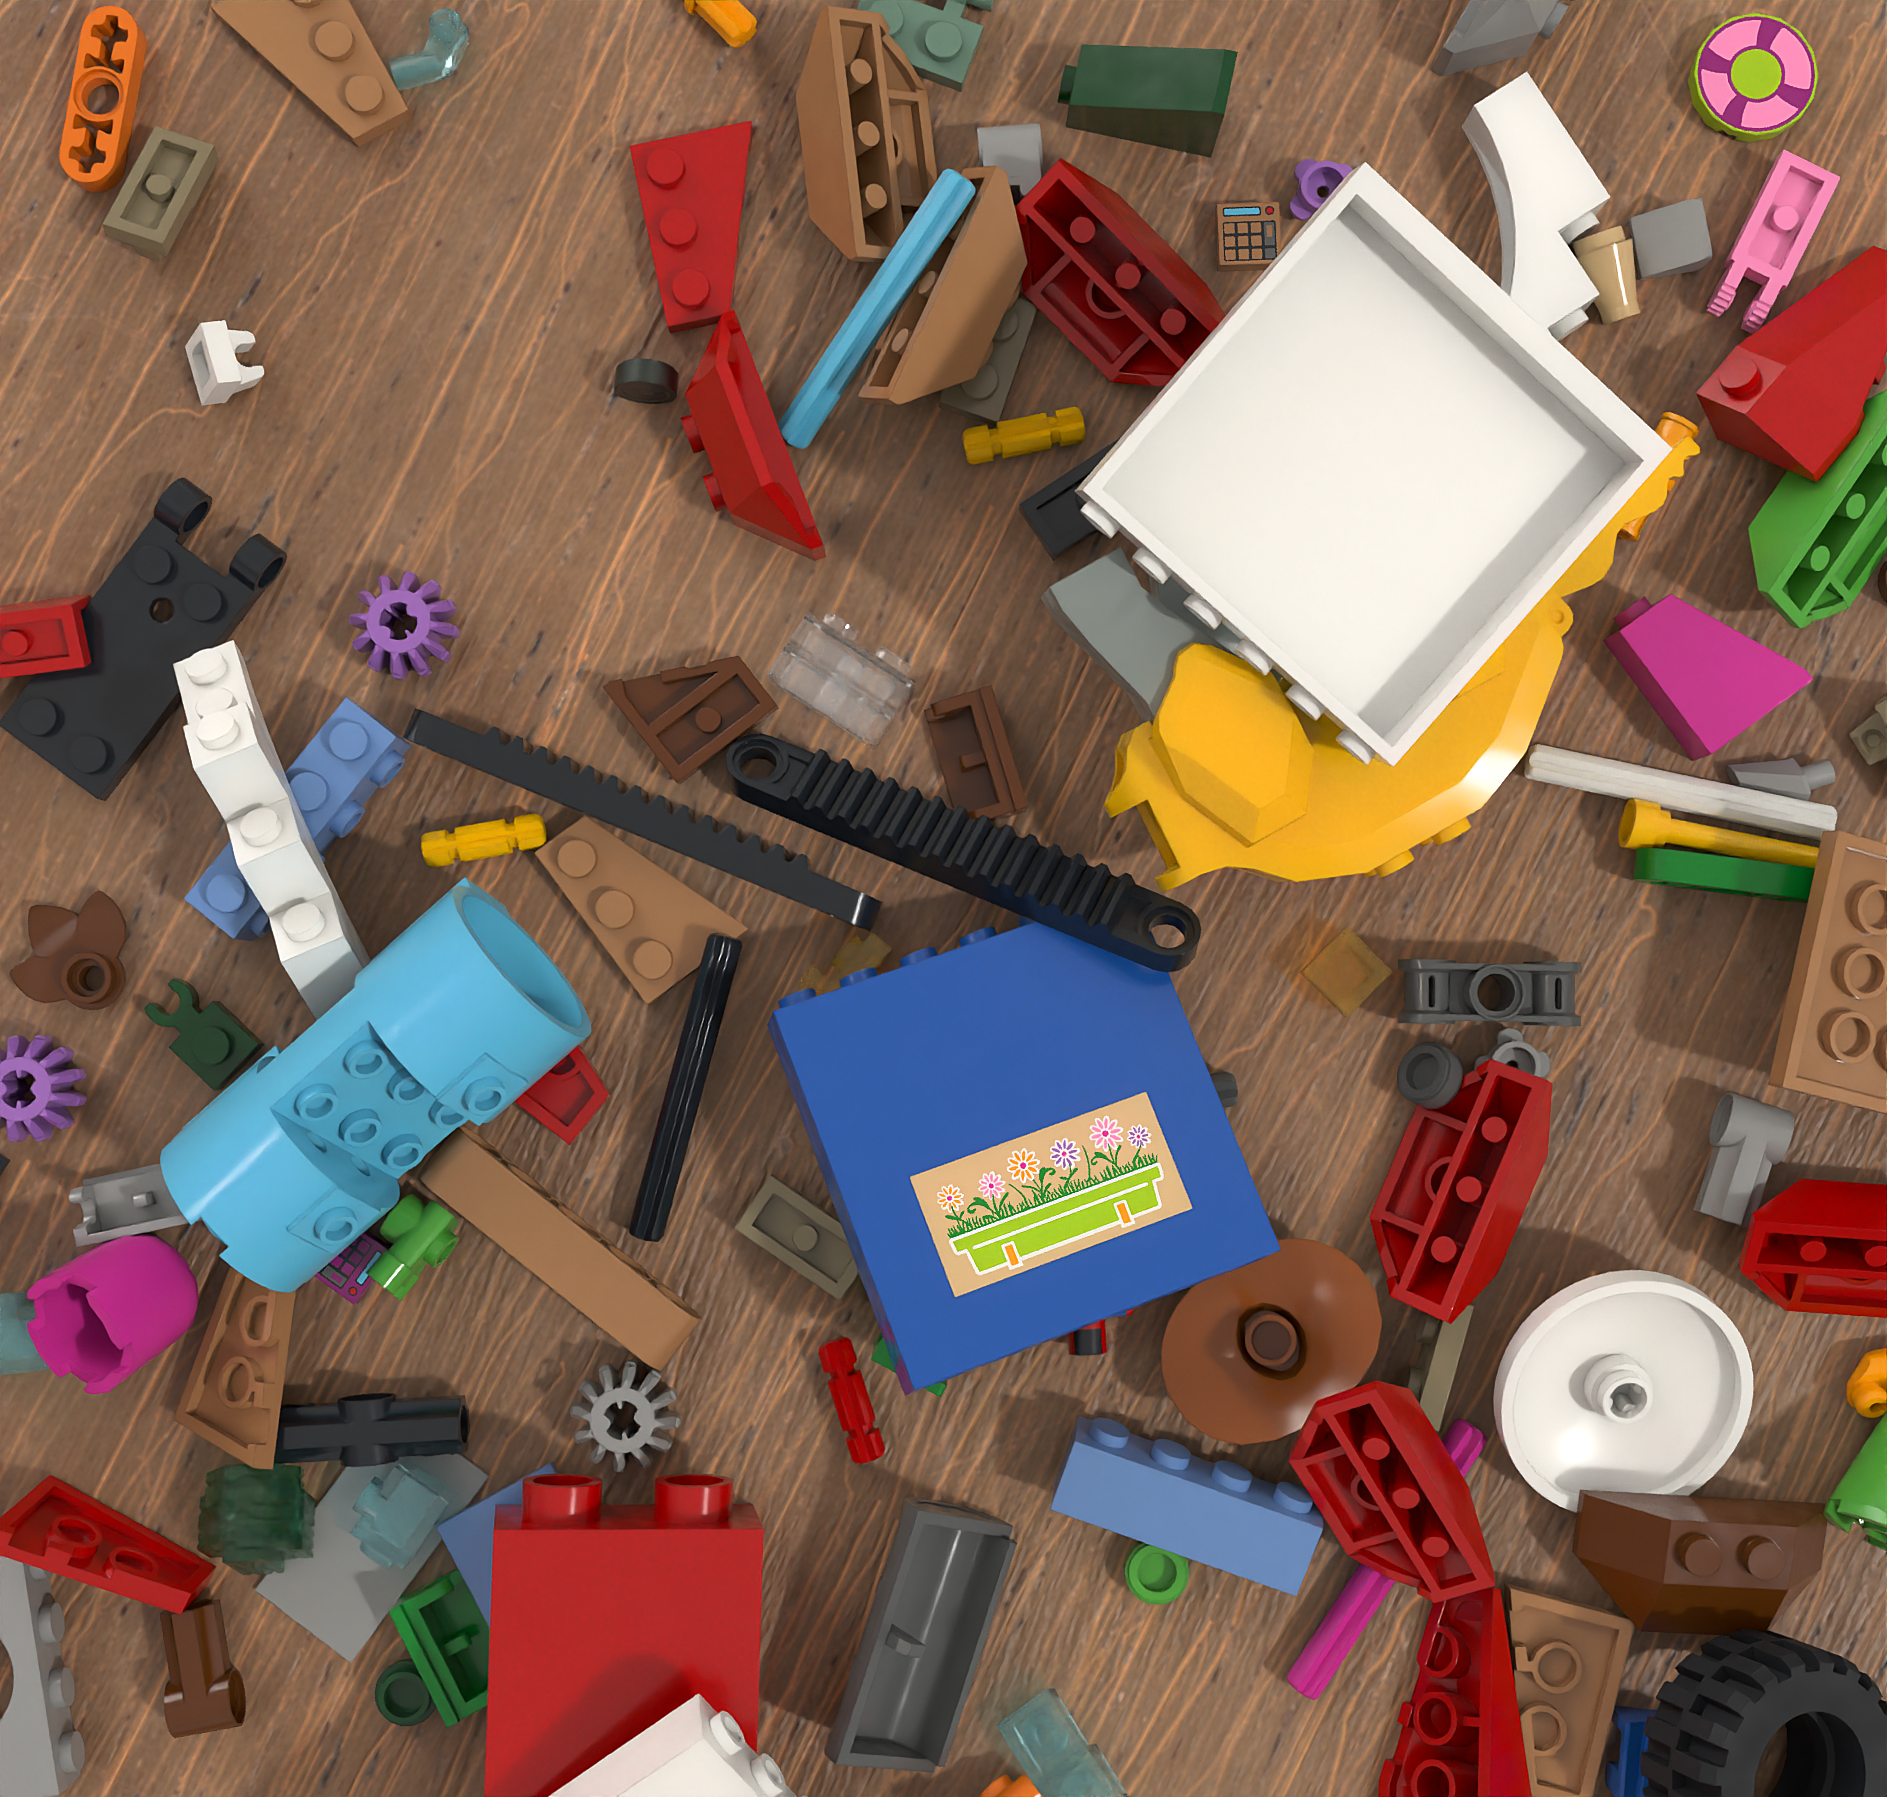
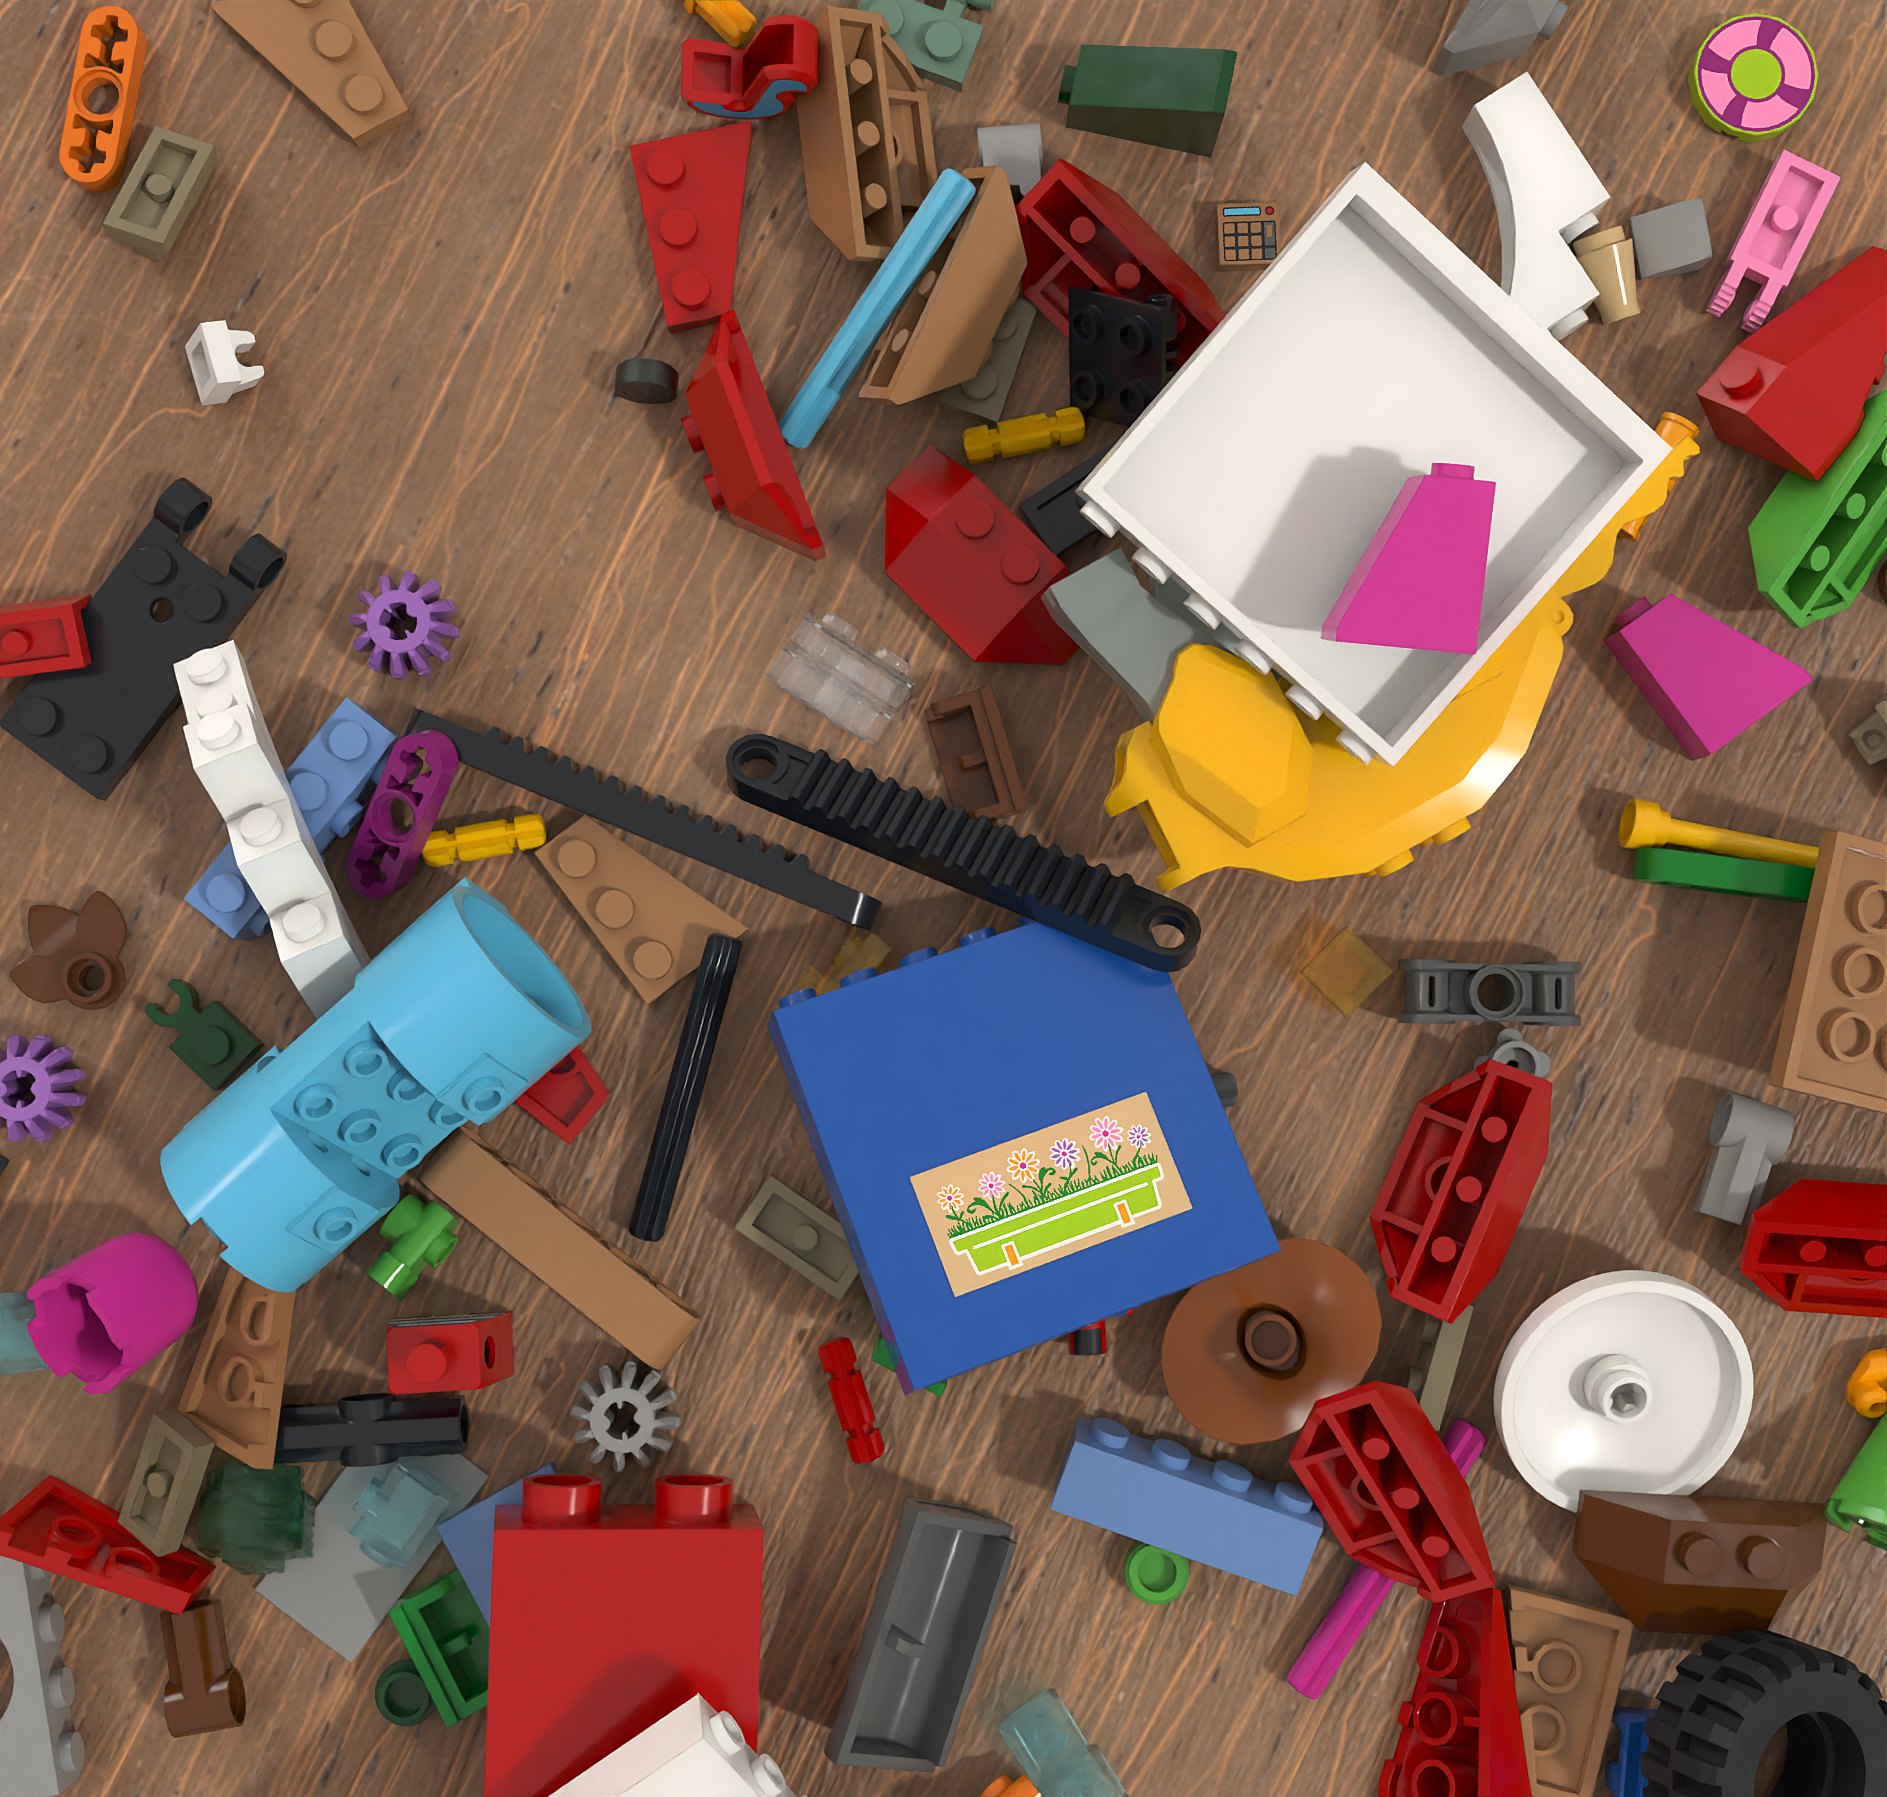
light grey hinge [69,1164,202,1247] -> none
magenta tile [314,1230,390,1305] -> none
clear light blue arm [389,8,469,91] -> none
reddish brown wing [603,656,779,785] -> none
medium lavender plate [1289,159,1353,221] -> none
dark grey tile [1397,1042,1463,1109] -> none
white axle [1524,744,1837,841] -> none
light grey bar [1726,758,1836,801] -> none
none -> dark tan plate [118,1408,215,1557]
none -> magenta beam [346,730,458,899]
none -> red torso [386,1310,515,1394]
none -> red animal [681,15,819,120]
none -> red wedge [885,445,1081,666]
none -> black hinge [1068,286,1180,427]
none -> dark pink slope [1321,463,1496,654]

